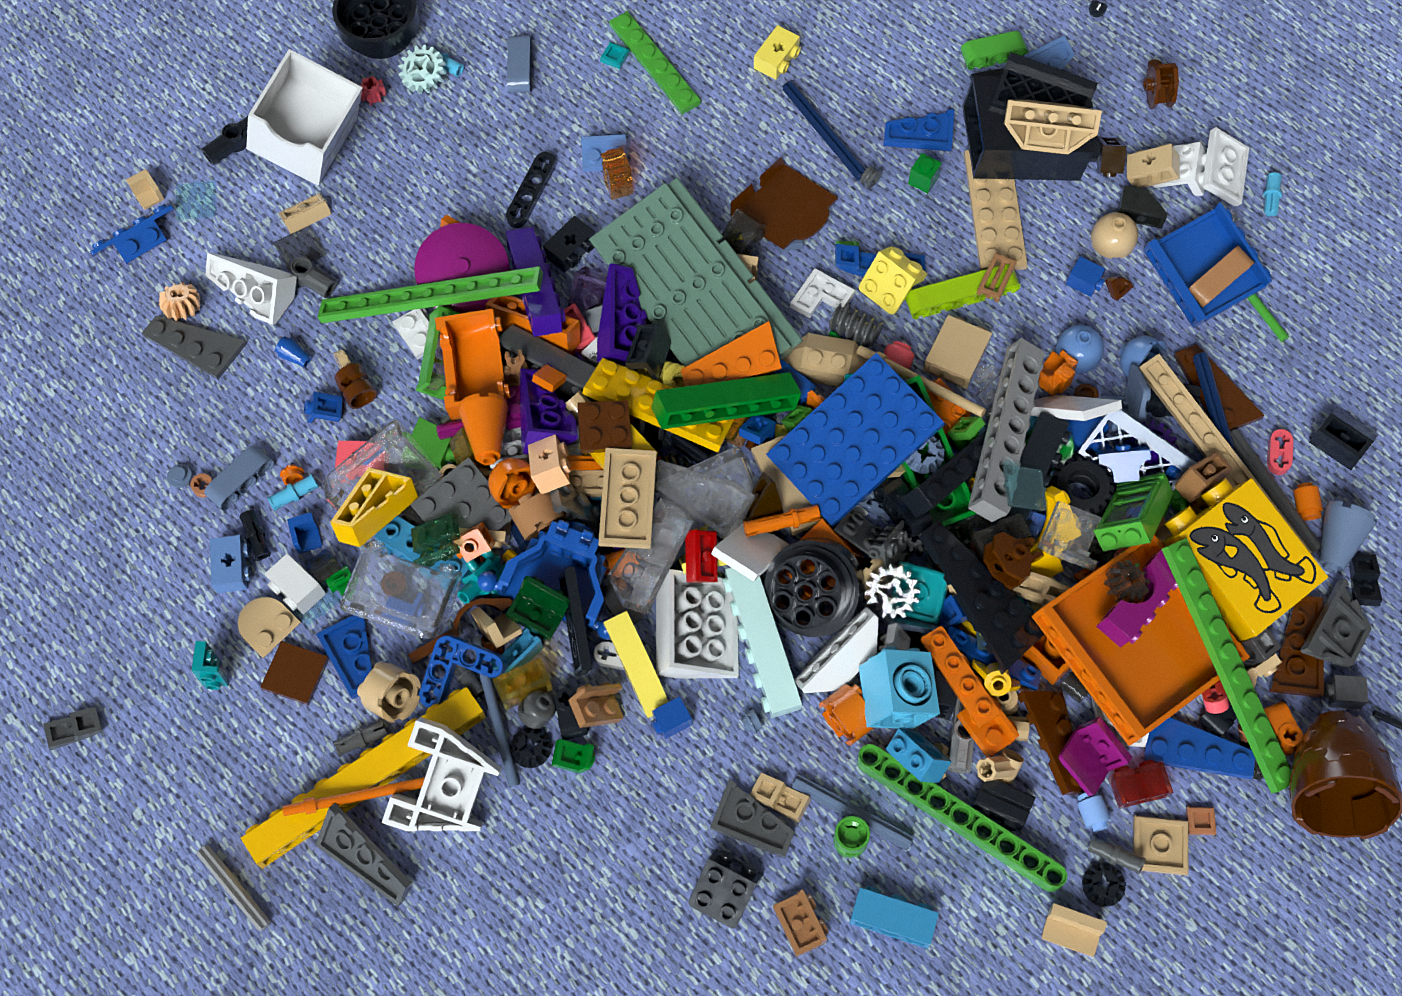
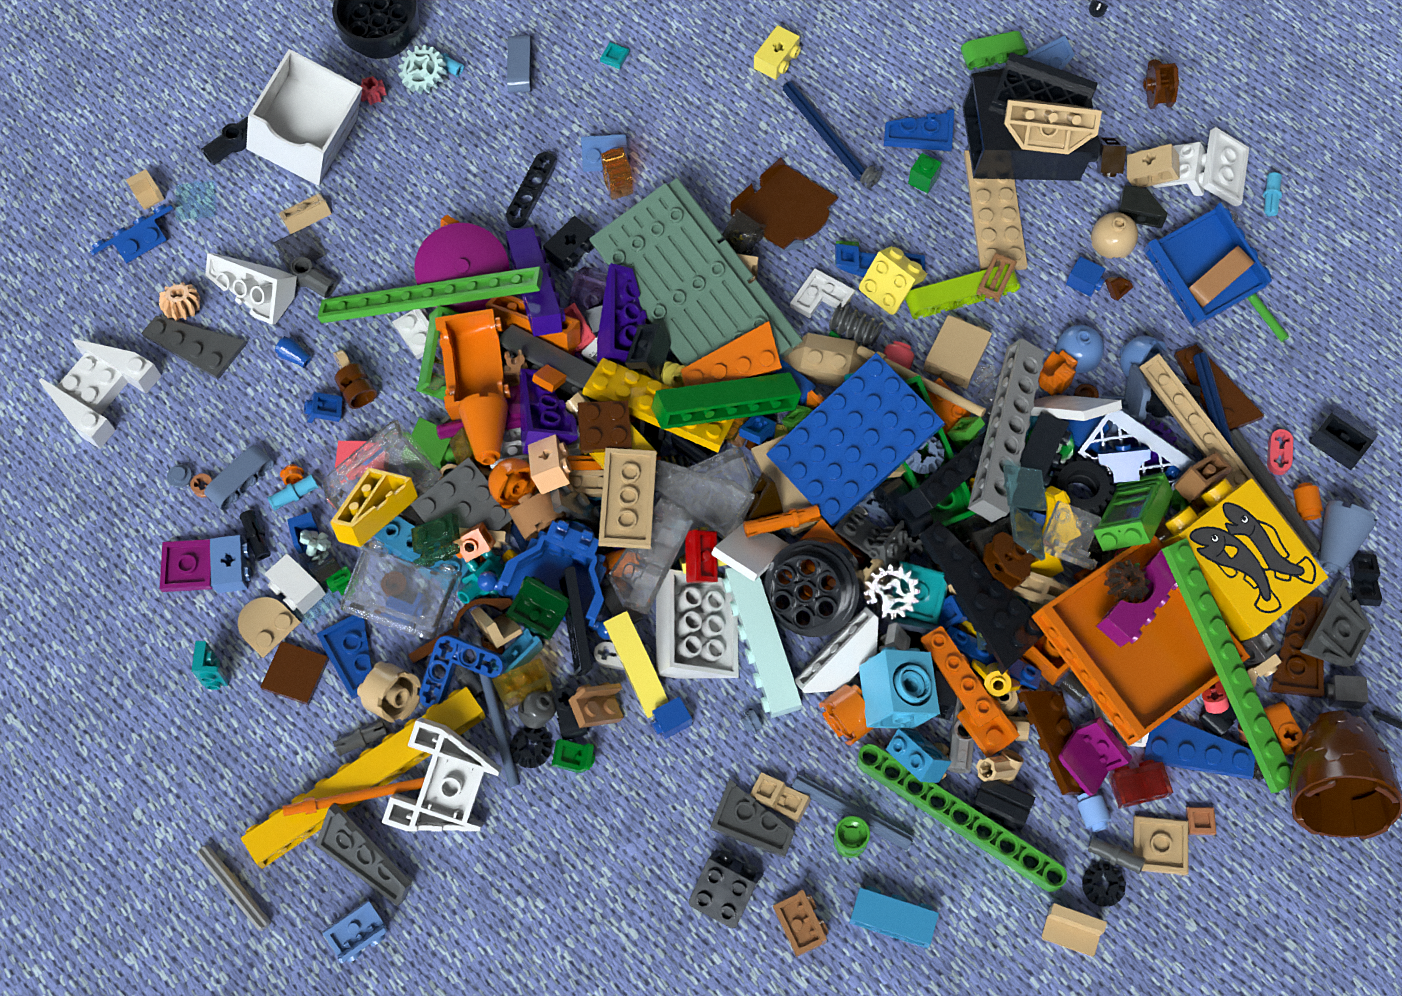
dark grey slope [43,707,102,751] -> none
bright green plate [609,11,701,115] -> none
none -> white wedge [39,339,161,449]
none -> magenta plate [159,539,213,592]
none -> light aqua plant [300,530,331,556]
none -> medium blue bracket [322,899,388,964]
none -> clear light blue piece [1009,505,1046,561]

